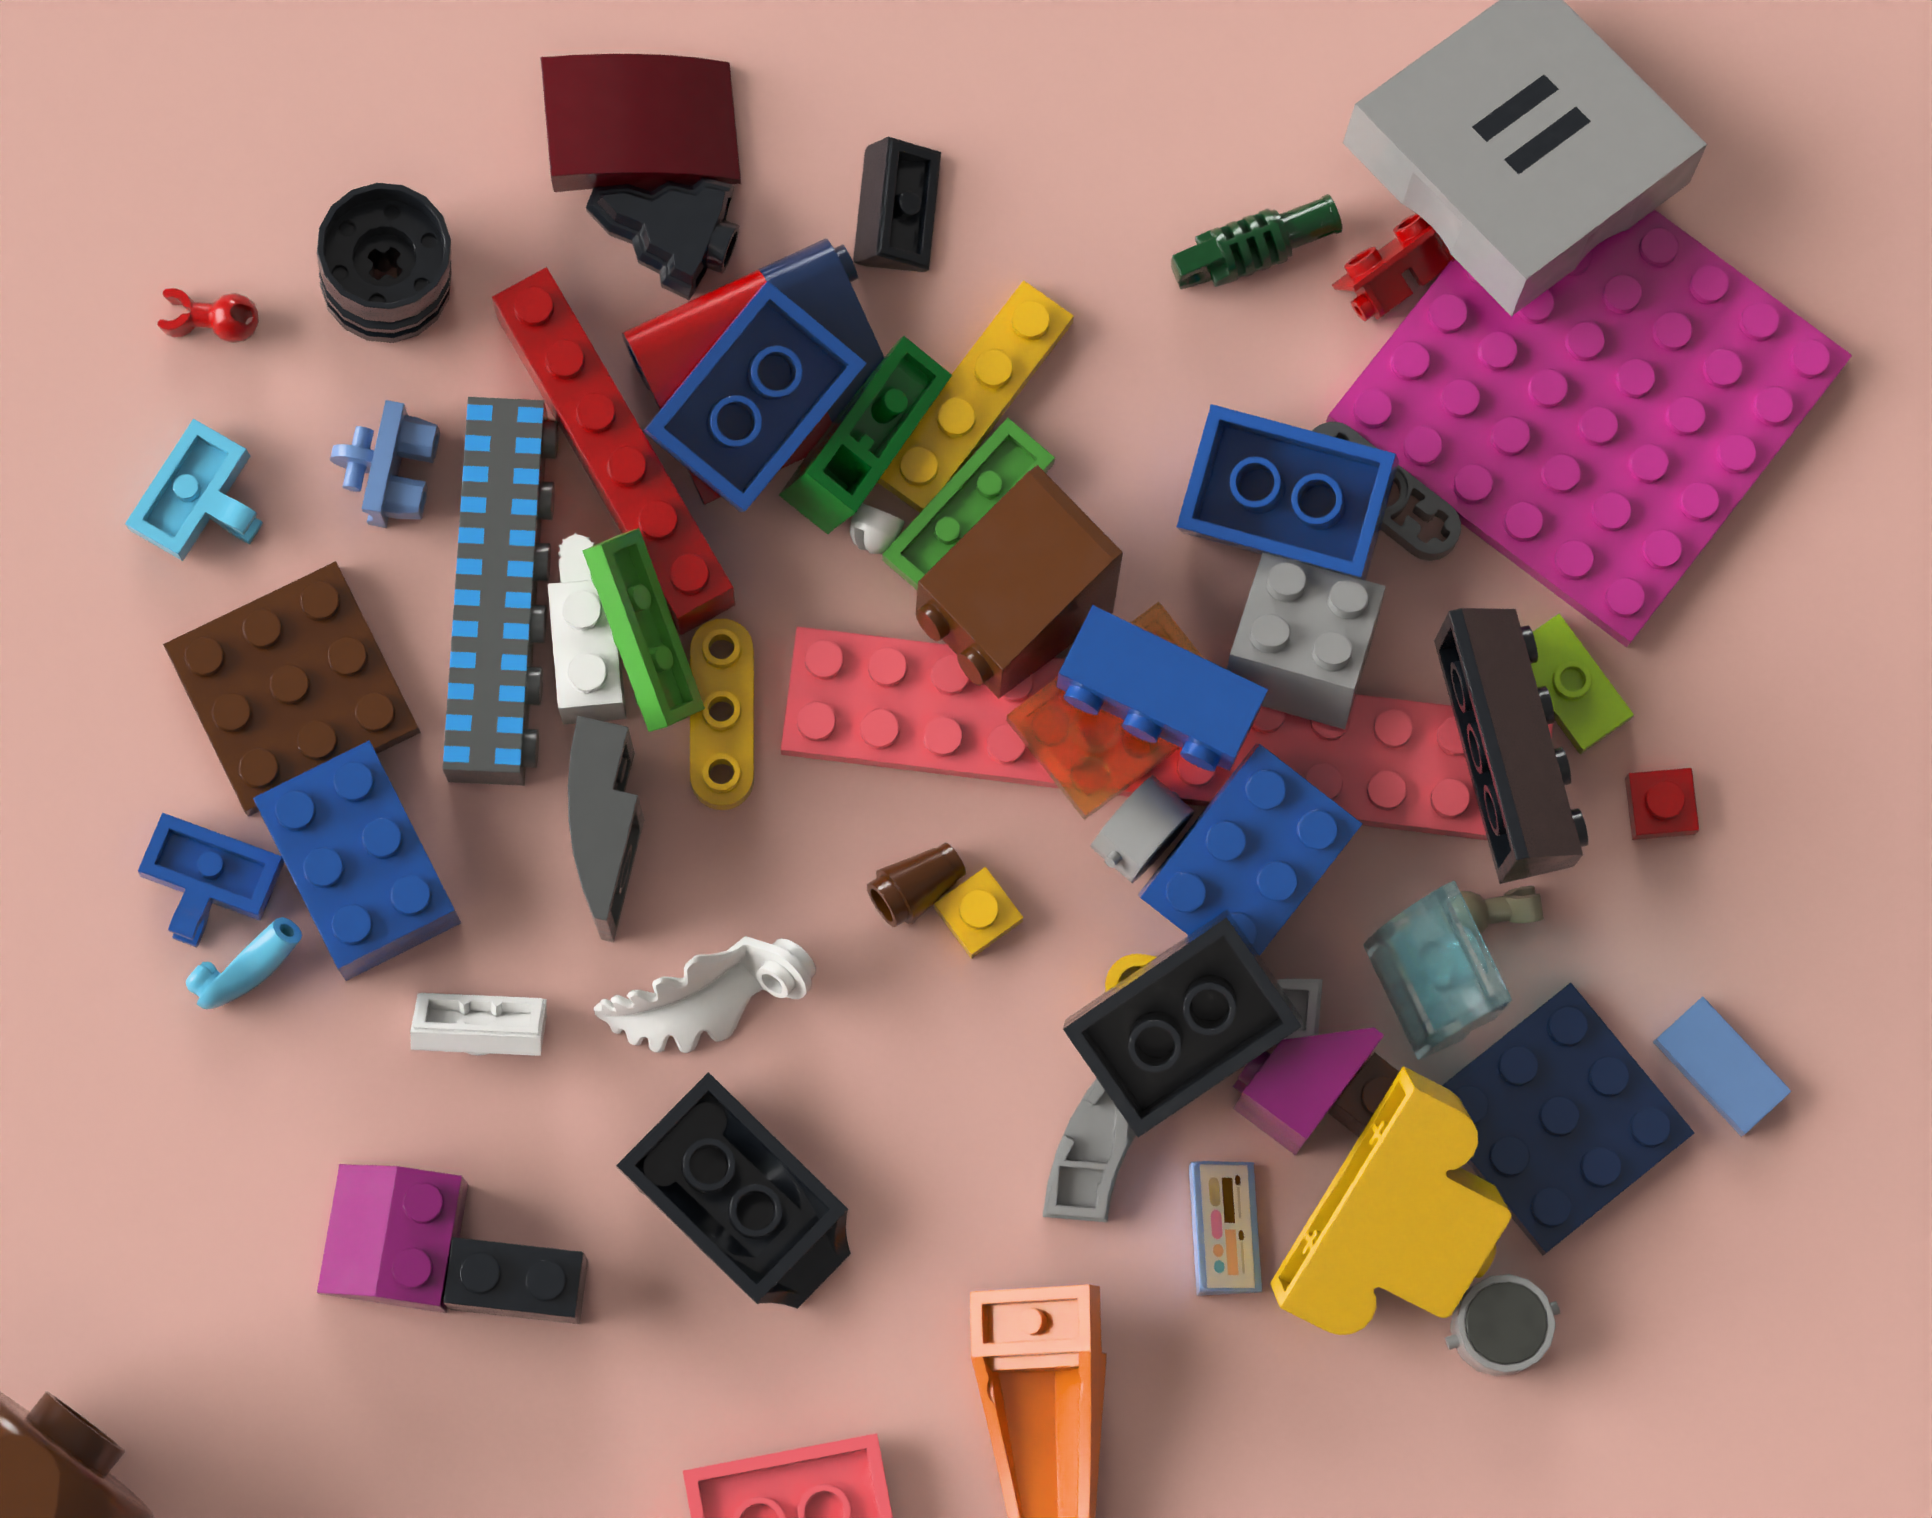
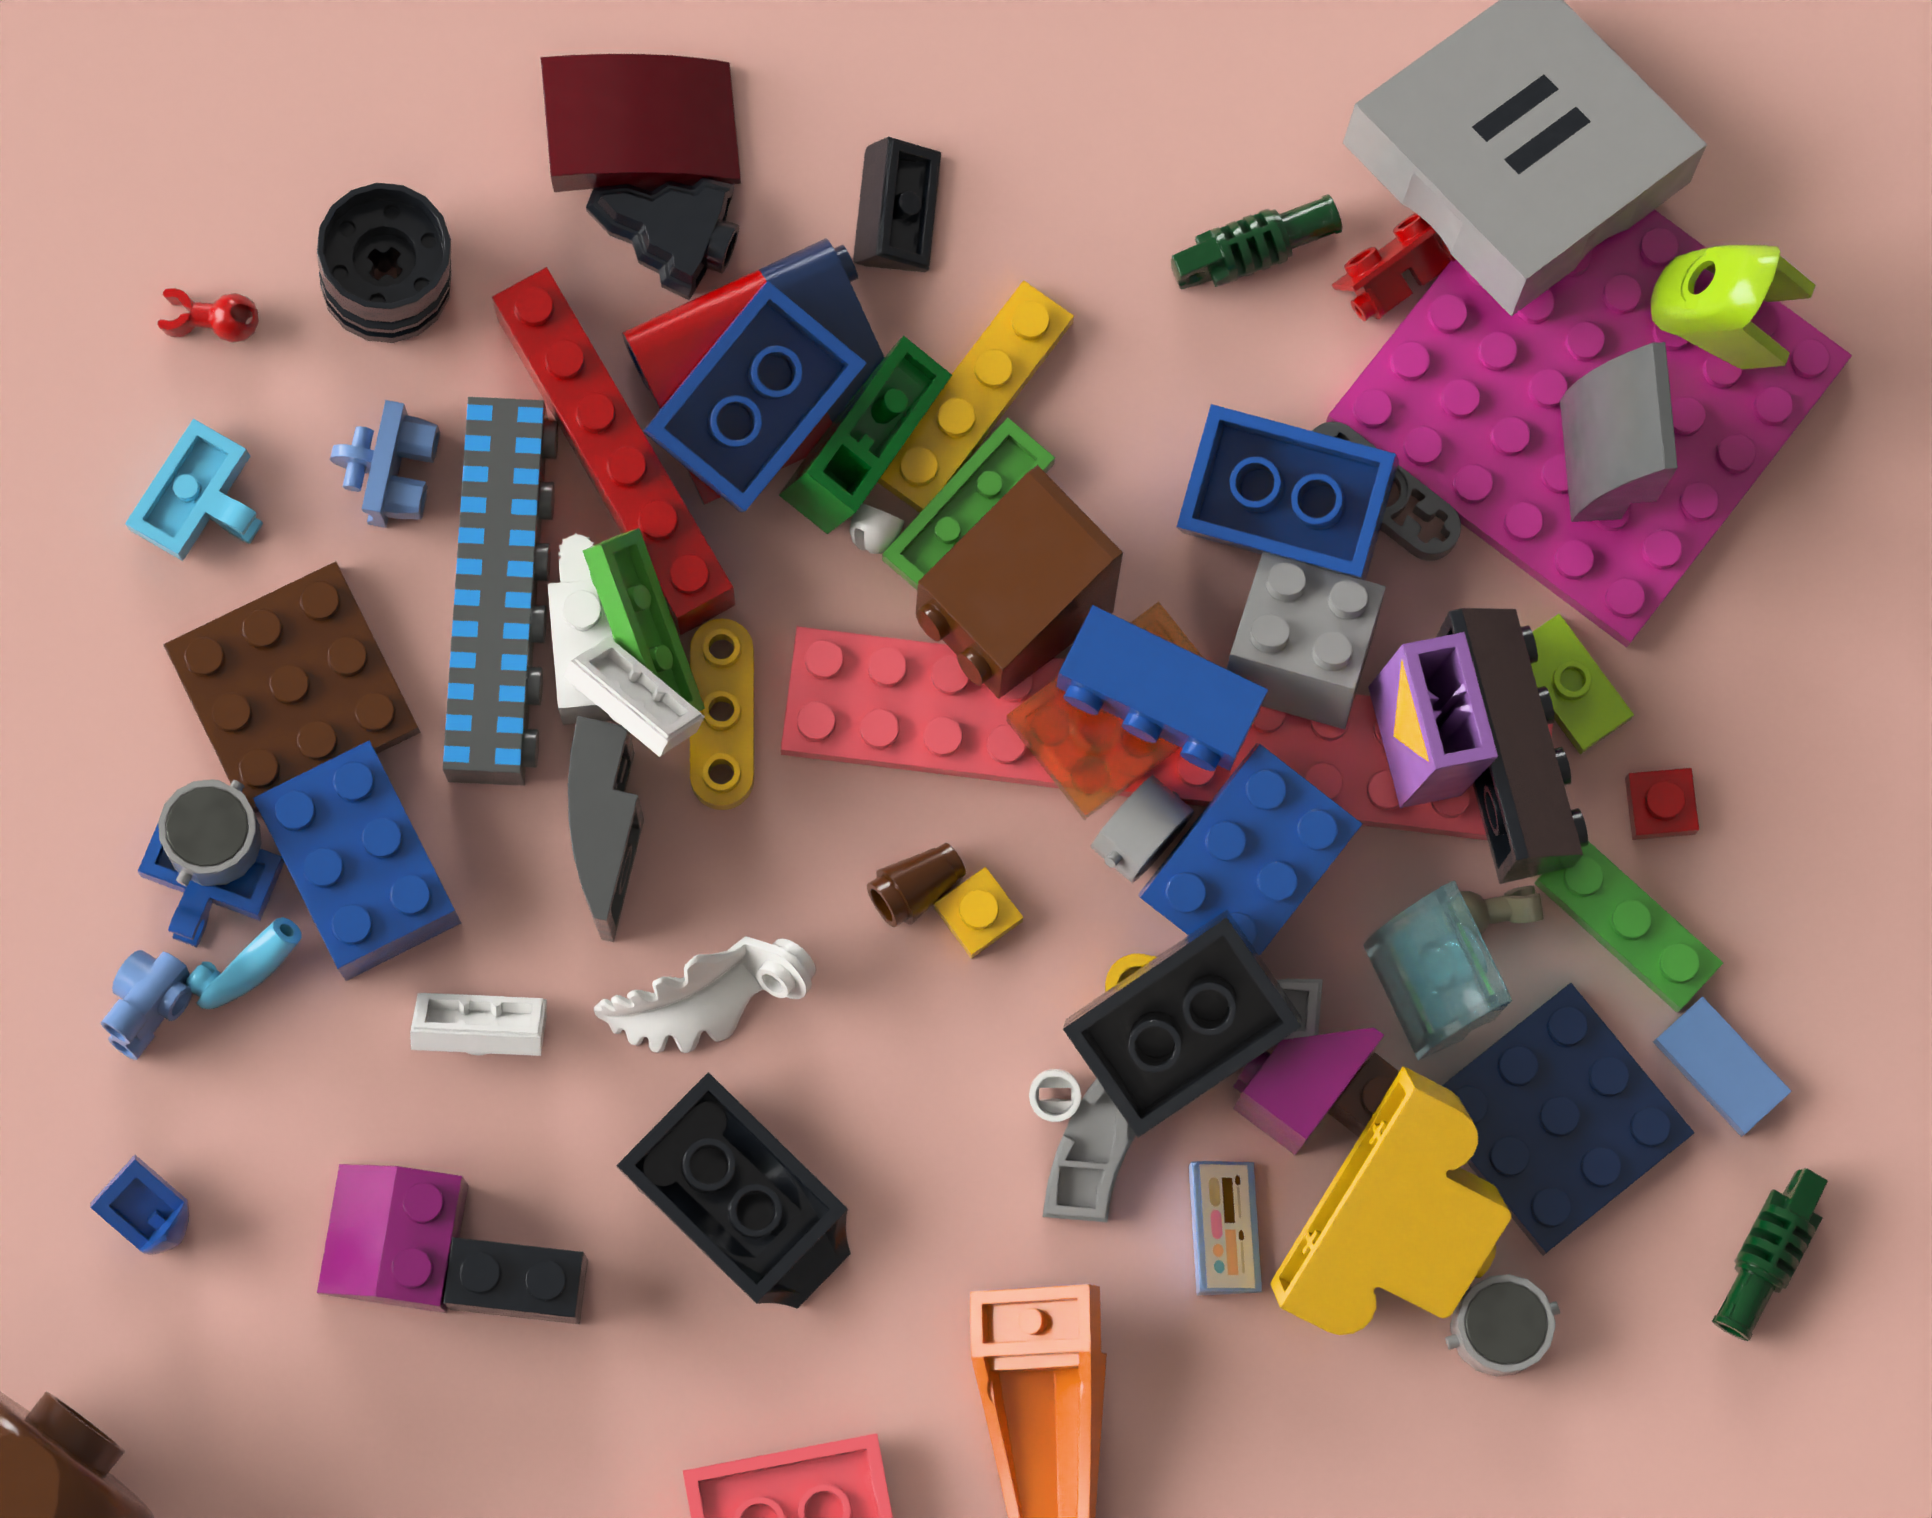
none -> blue plate [90,1155,189,1254]
none -> medium blue plate [101,950,192,1060]
none -> piece [158,779,262,887]
none -> white plate [563,637,705,757]
none -> white hinge [1029,1069,1081,1122]
none -> medium lavender brick [1368,632,1498,808]
none -> bright green plate [1534,841,1723,1013]
none -> slope [1560,342,1678,522]
none -> lime piece [1651,245,1816,369]
none -> dark green hinge [1712,1168,1828,1341]

